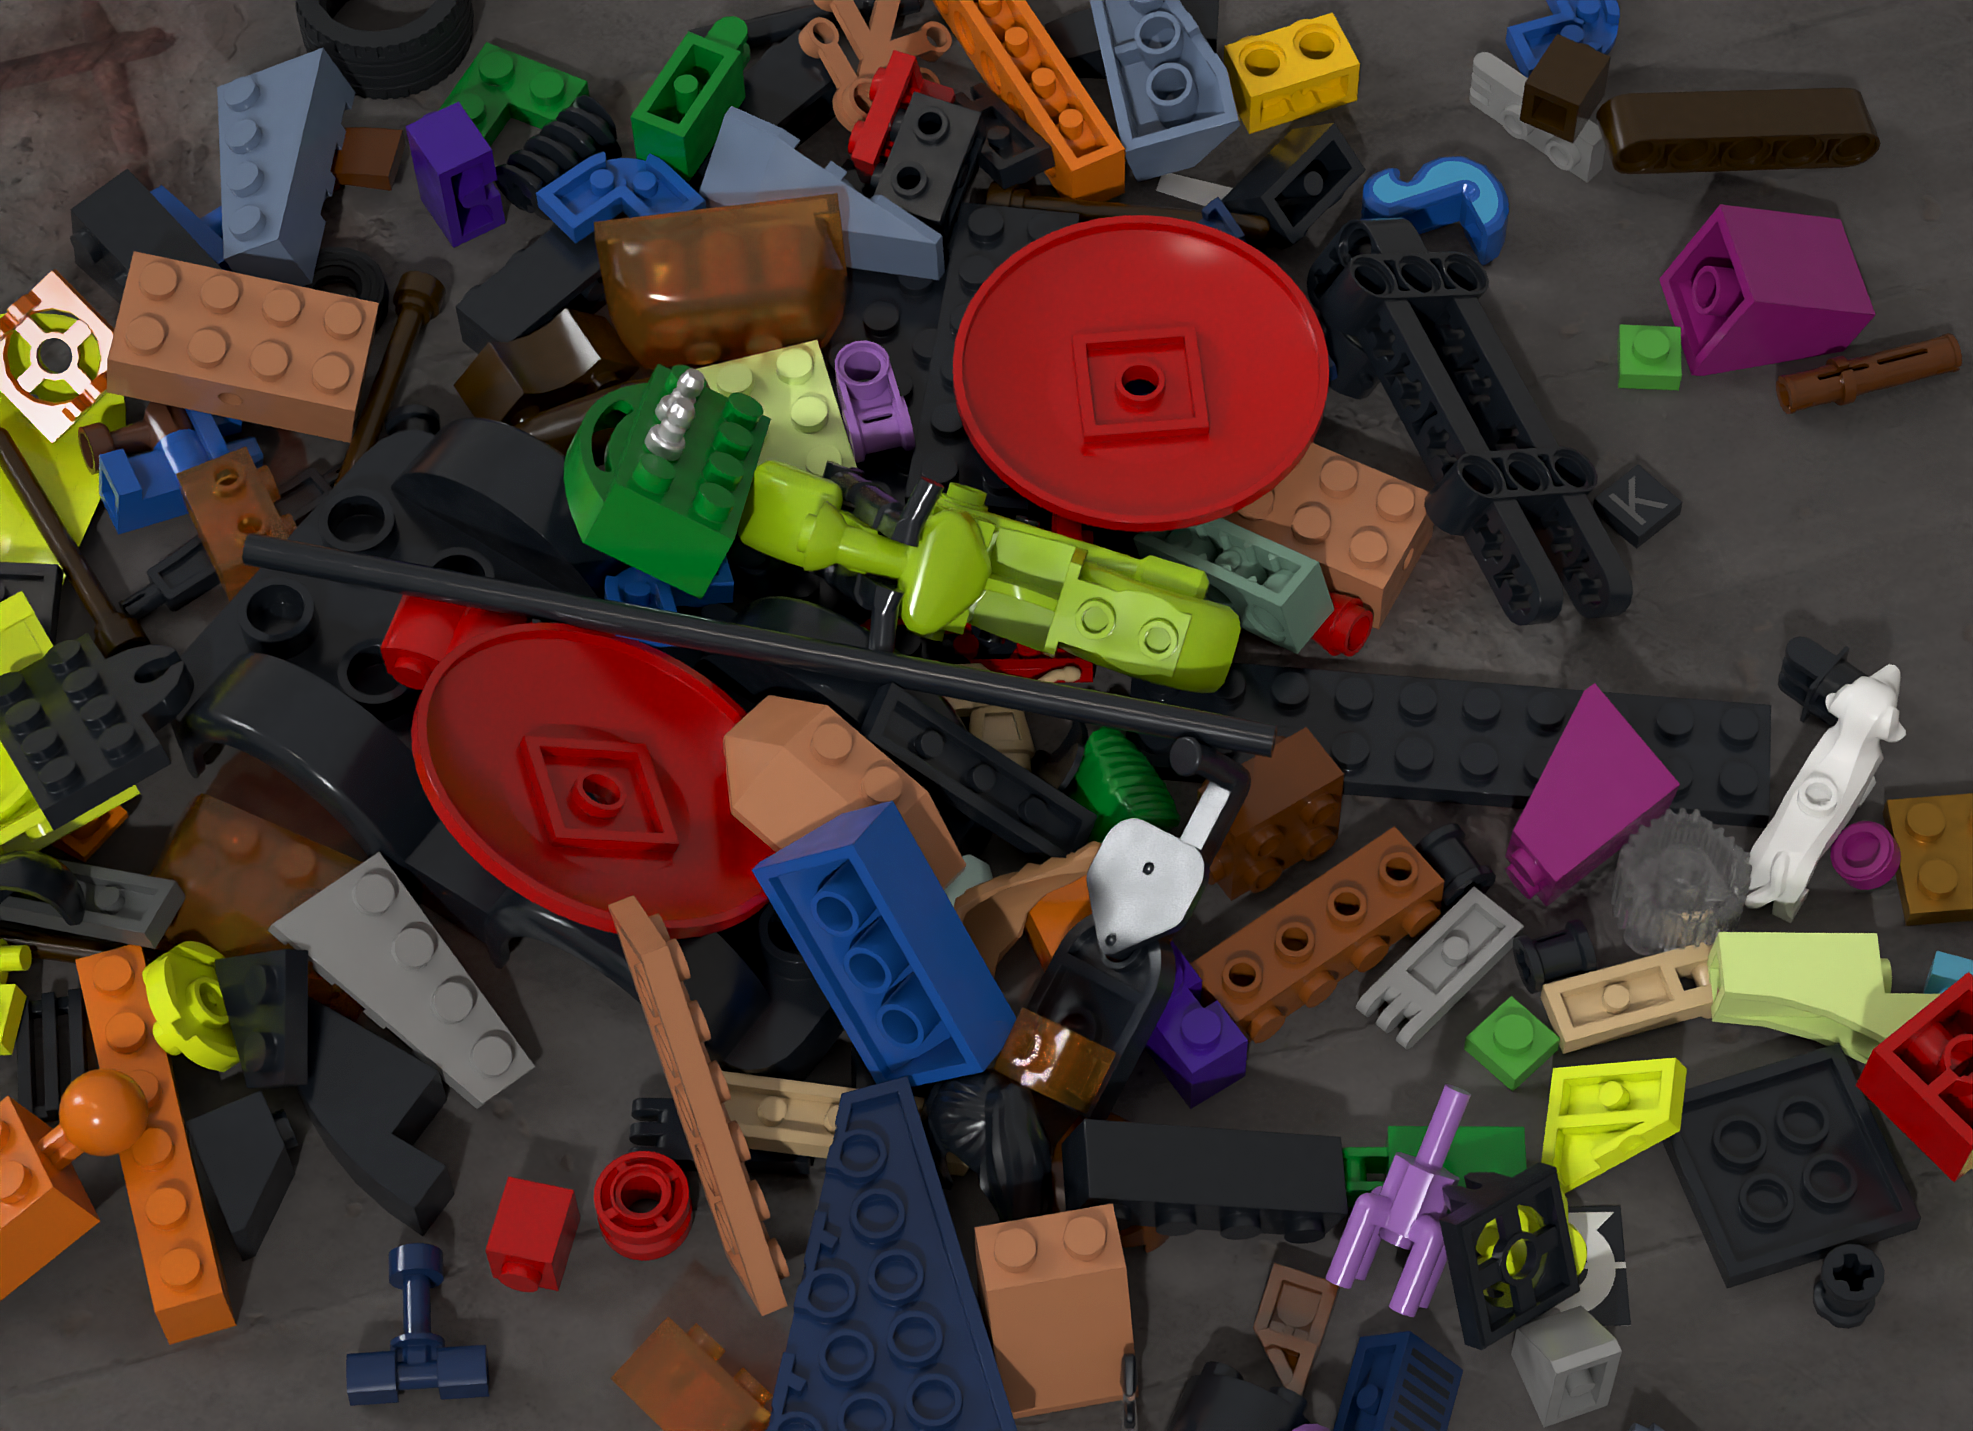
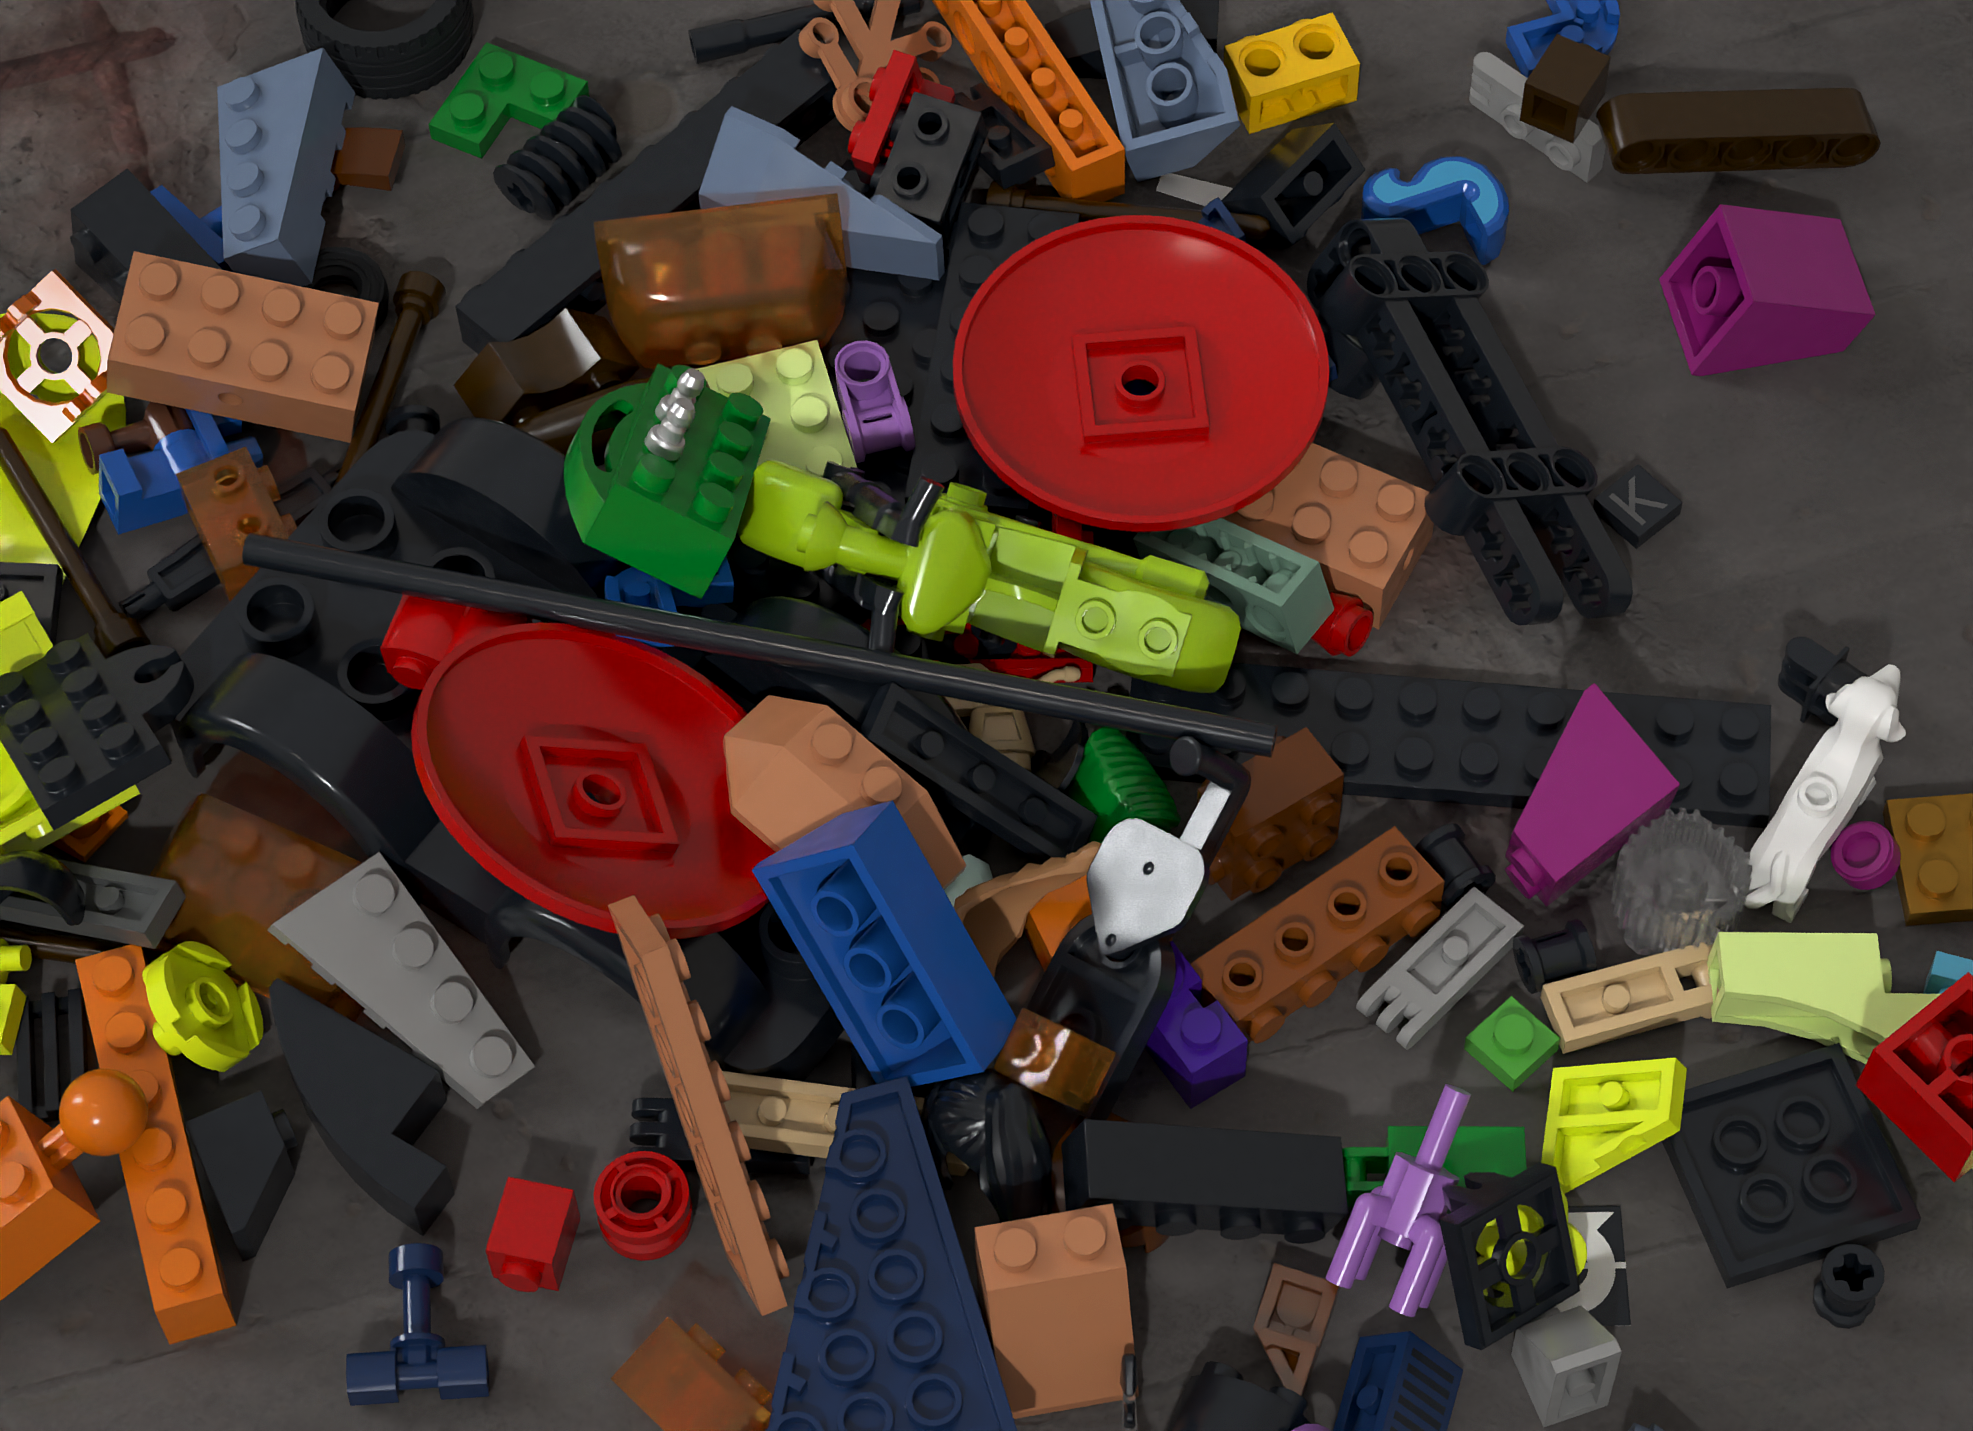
black wing [215,949,308,1089] -> none
dark purple brick [405,101,506,248] -> none
blue plate [536,152,707,247] -> none
green brick [630,16,750,182] -> none
bright green plate [1617,324,1682,391] -> none
reddish brown pin [1776,333,1962,414] -> none

